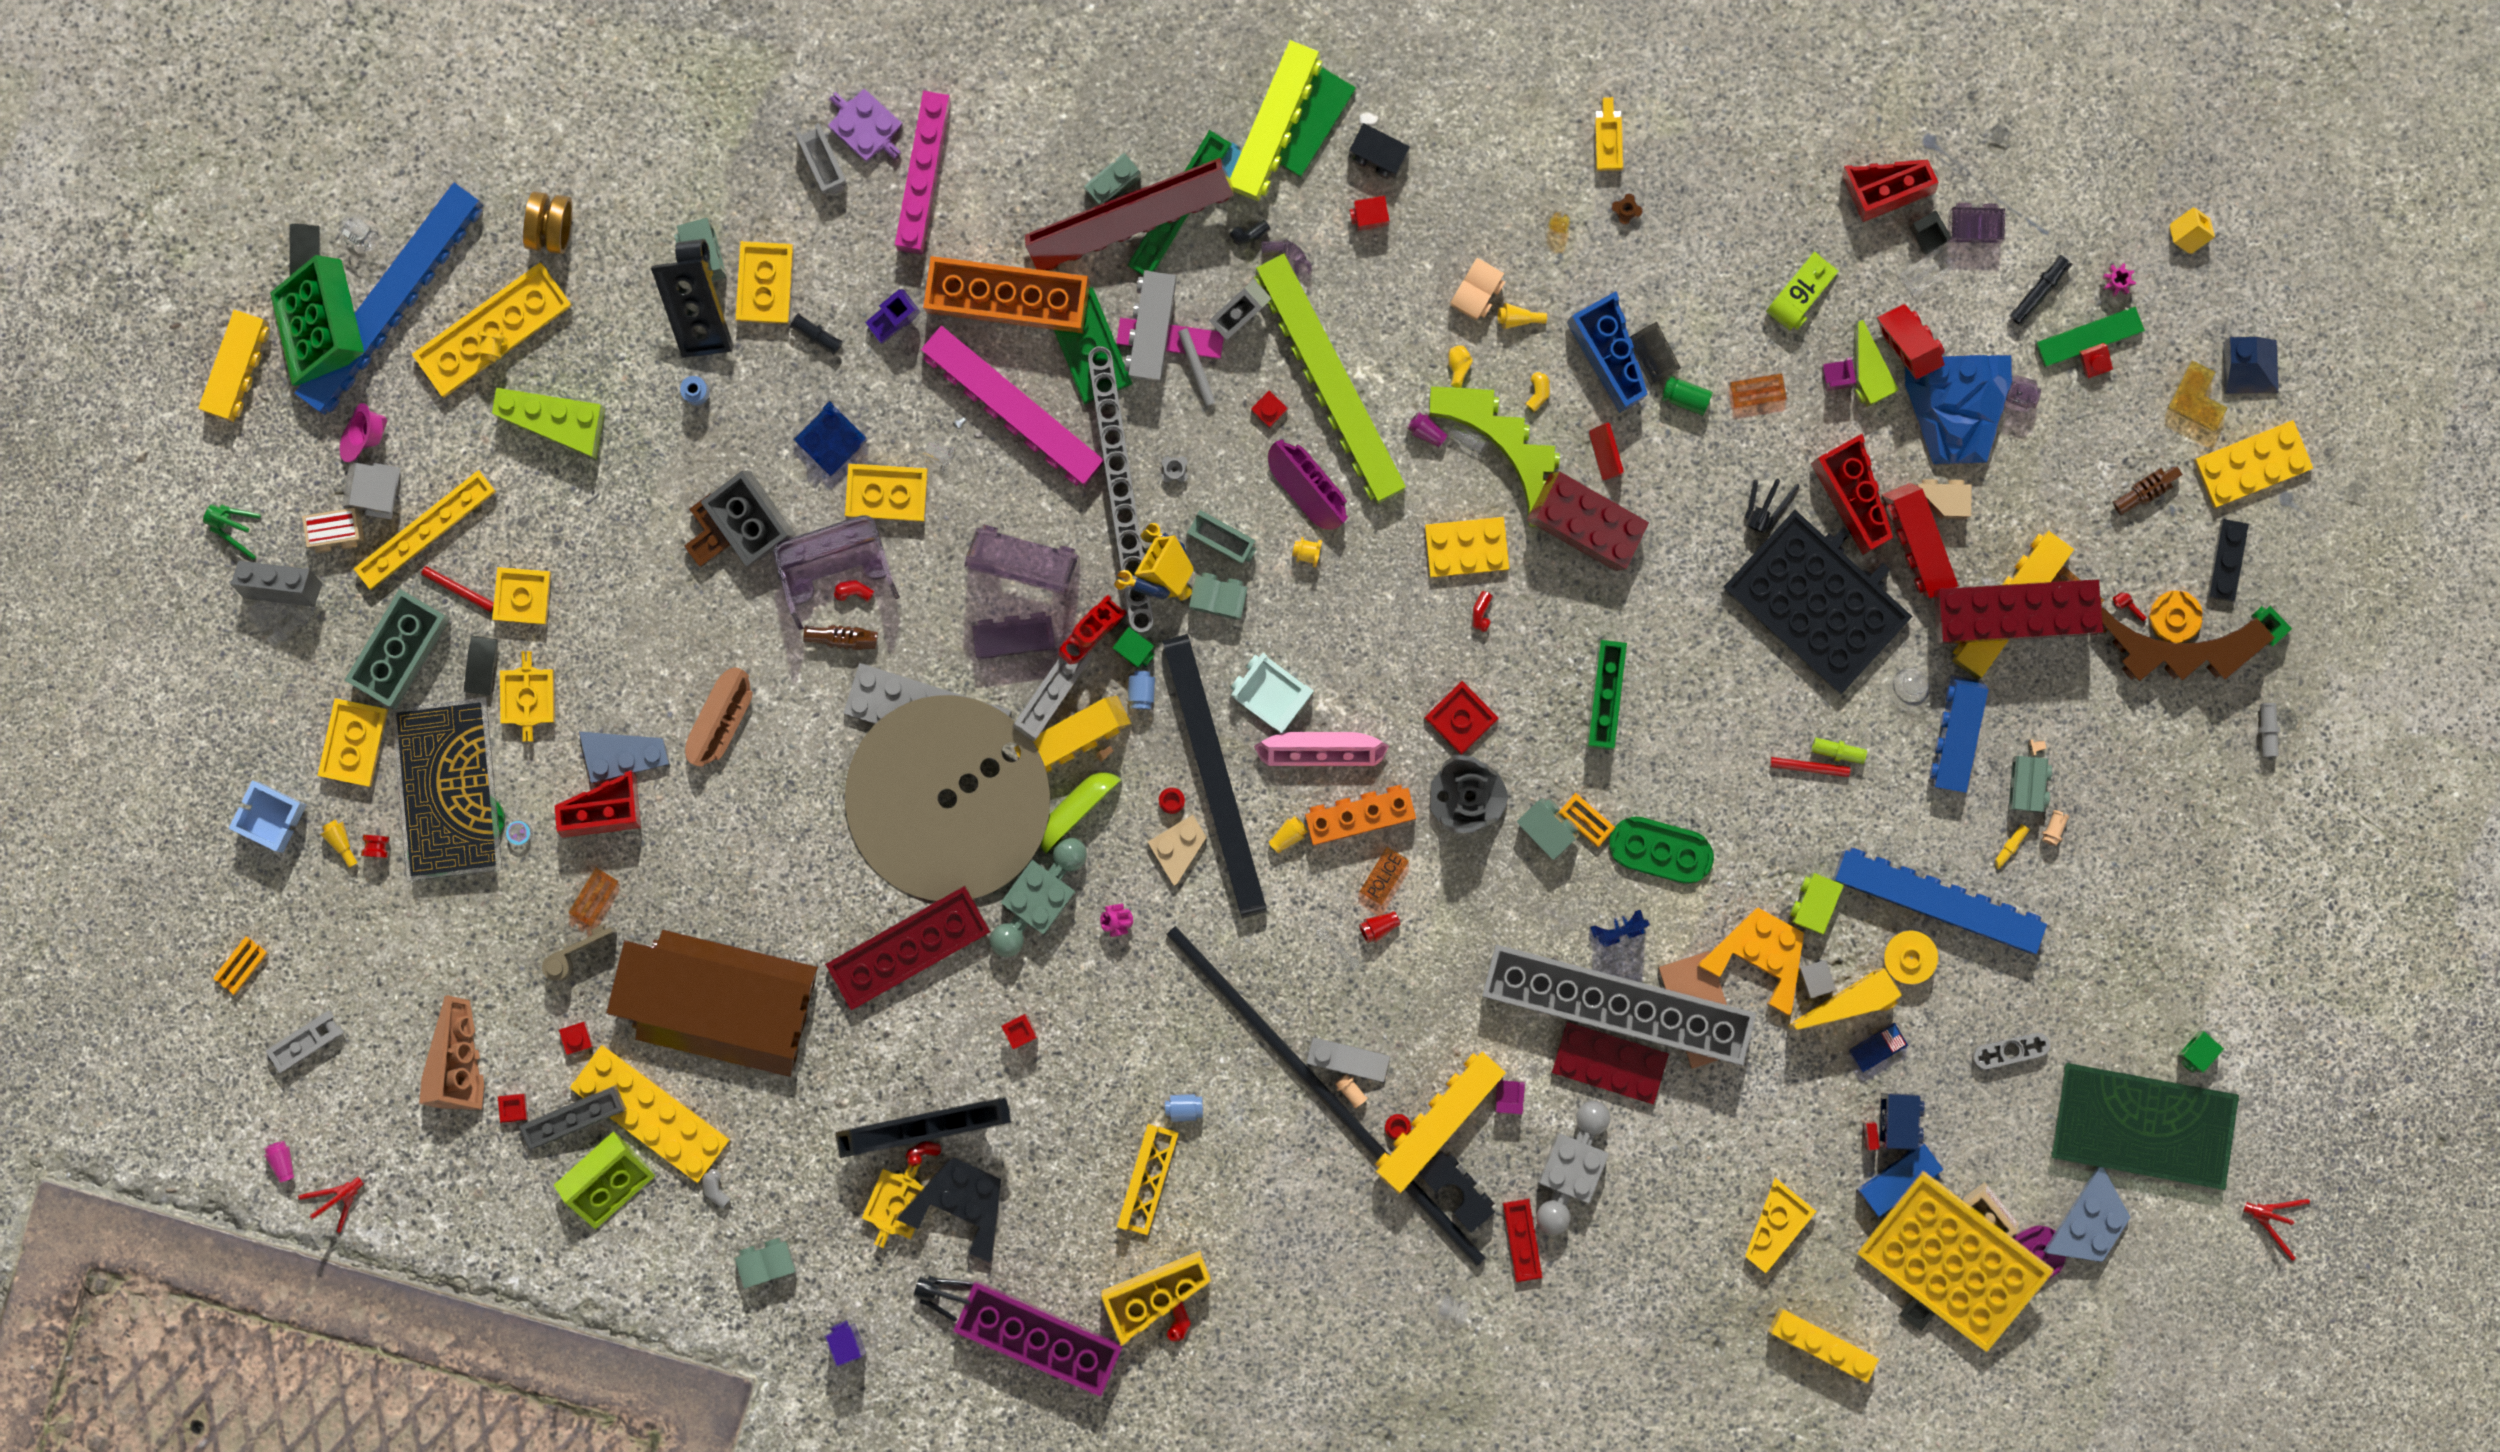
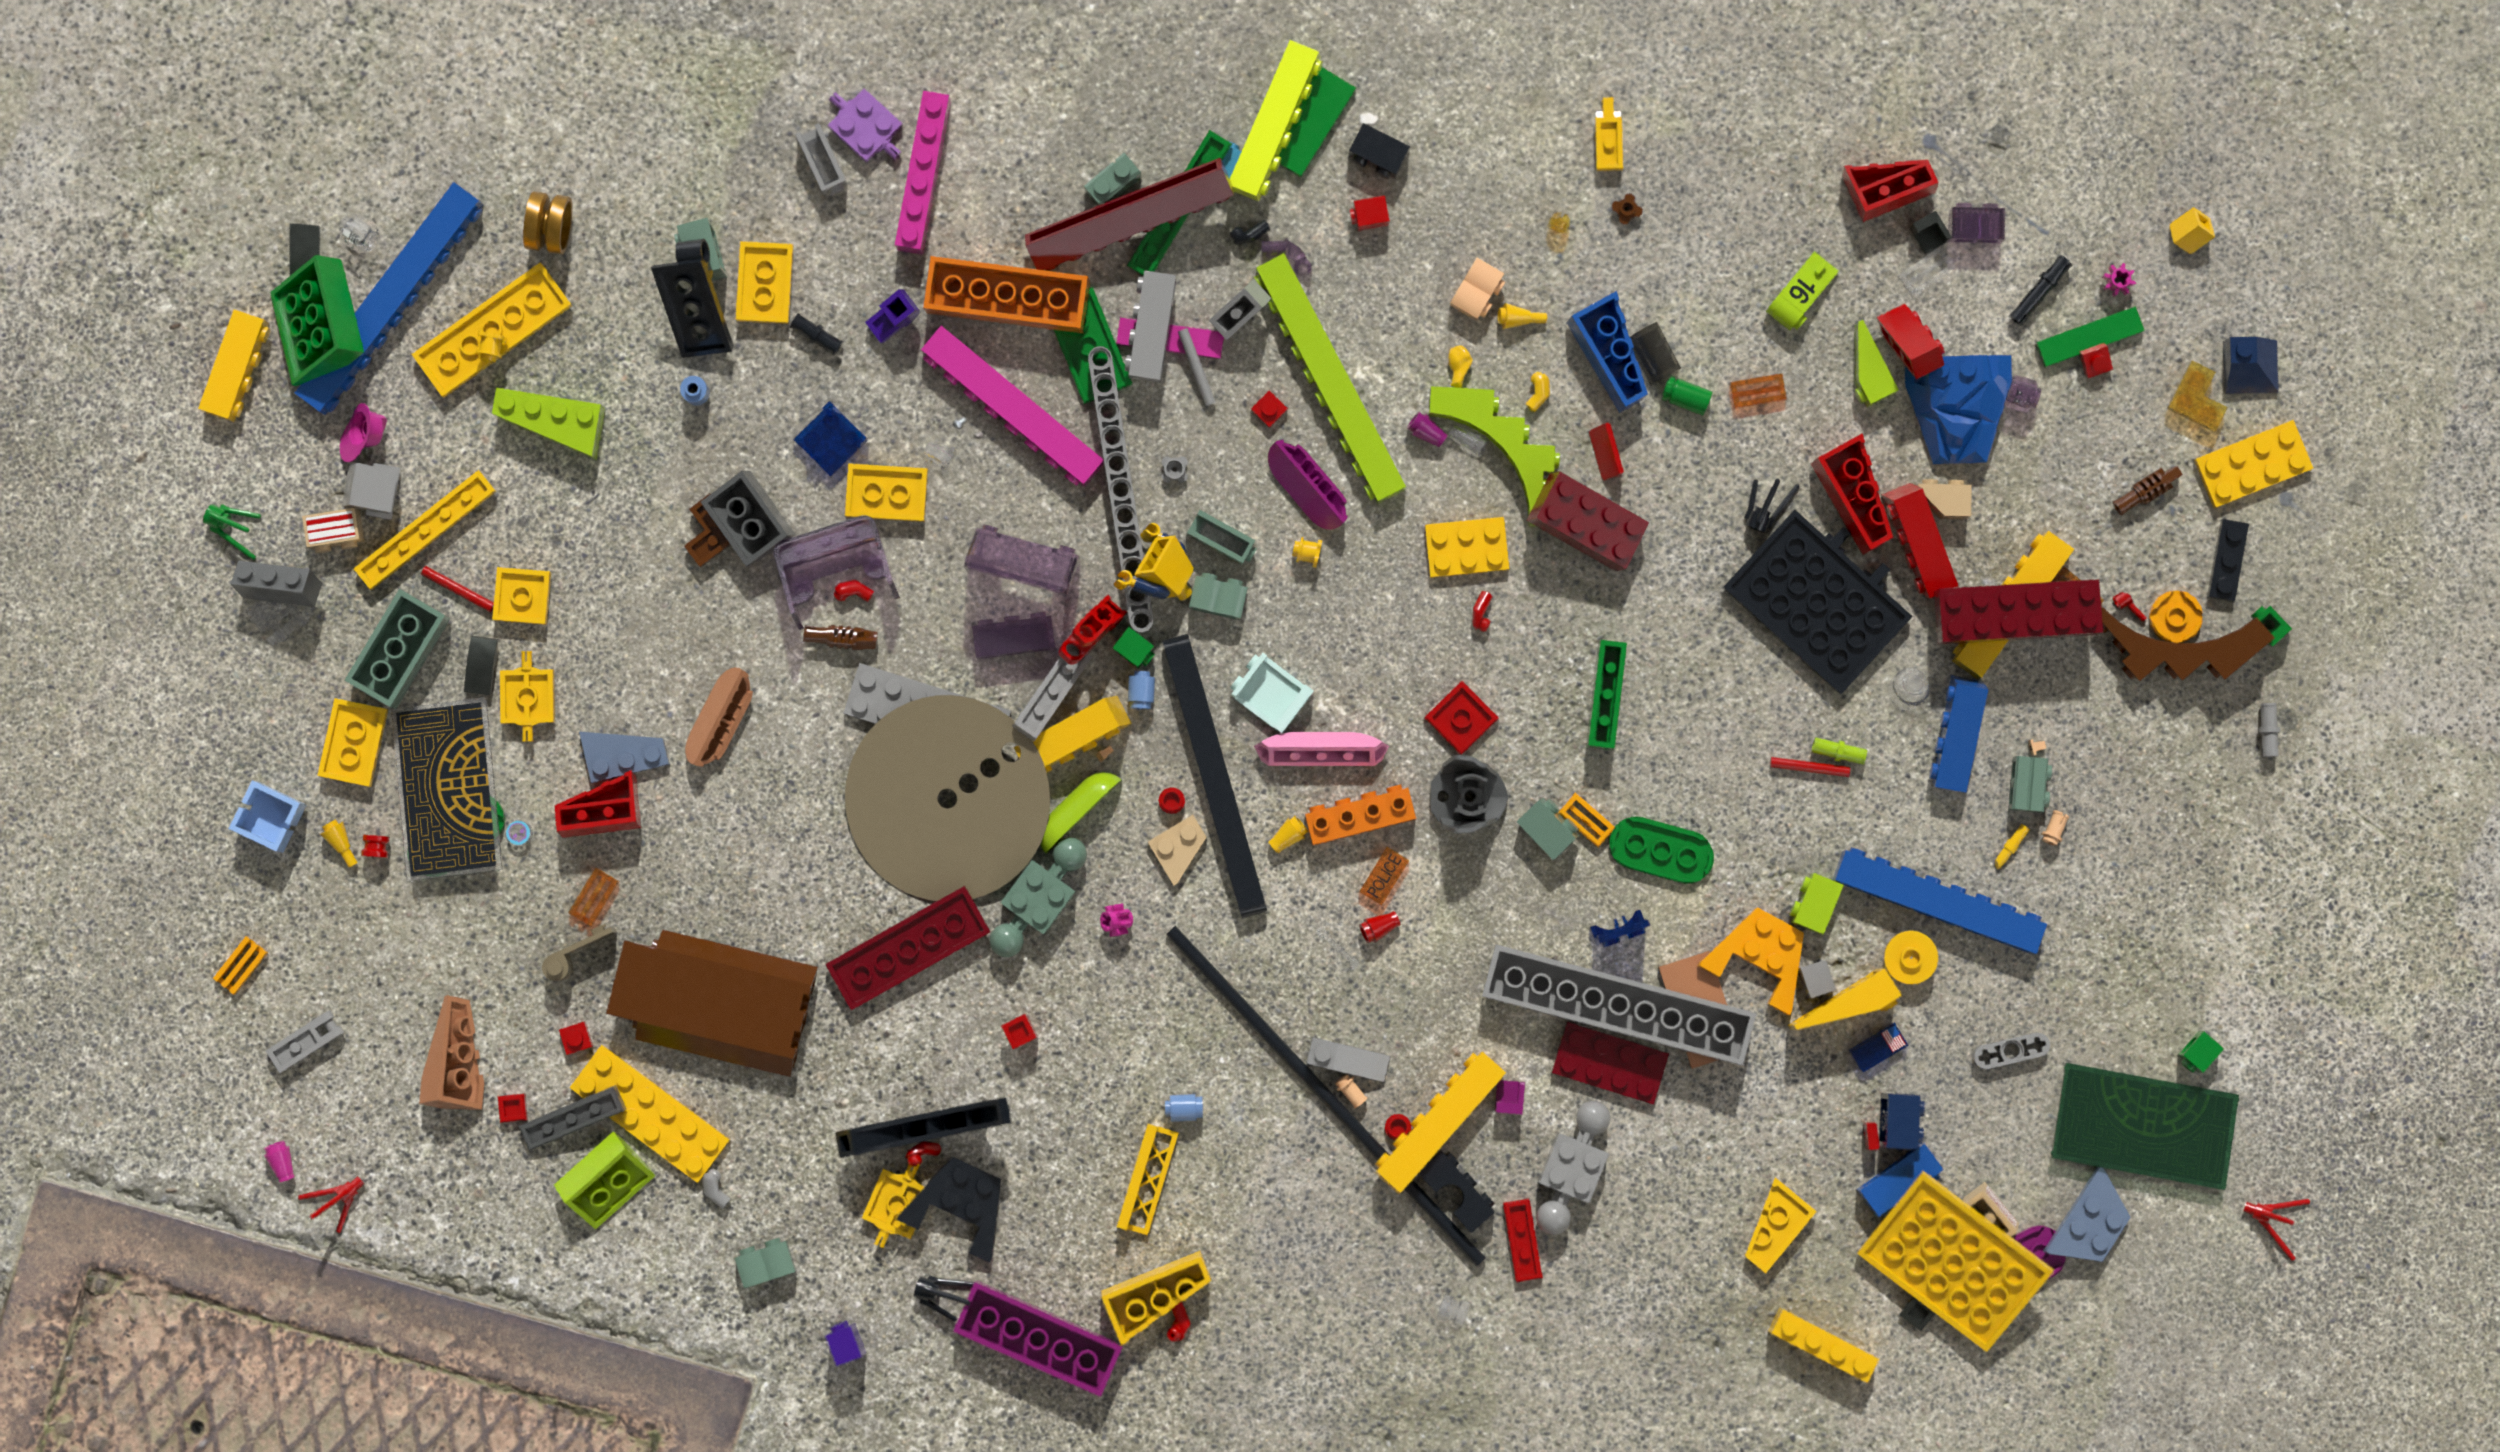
magenta panel [1822,357,1856,391] -> none

